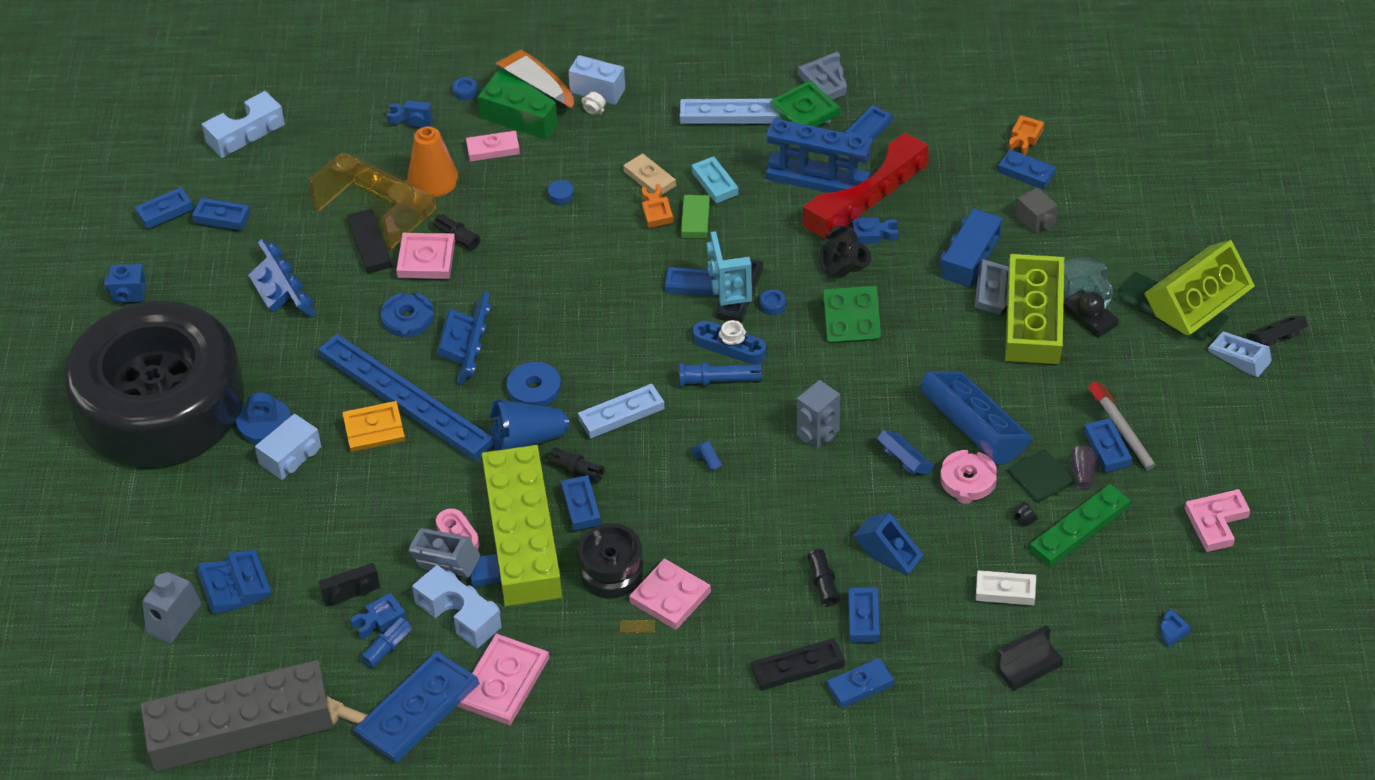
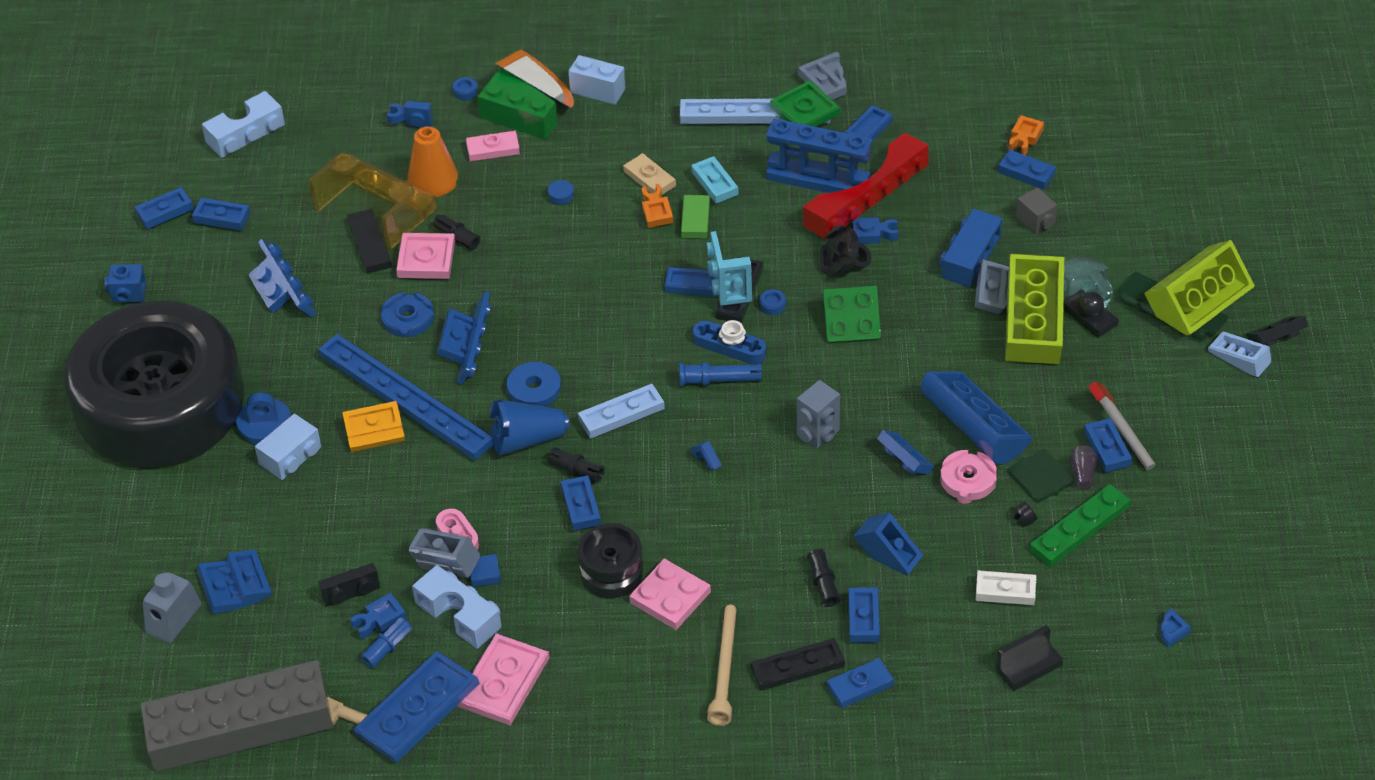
lime brick [482,445,562,606] -> none
white plate [582,92,606,115] -> none
clear yellow piece [620,620,655,633] -> none
bright pink plate [1185,489,1250,552] -> none
none -> tan piece [707,604,736,726]

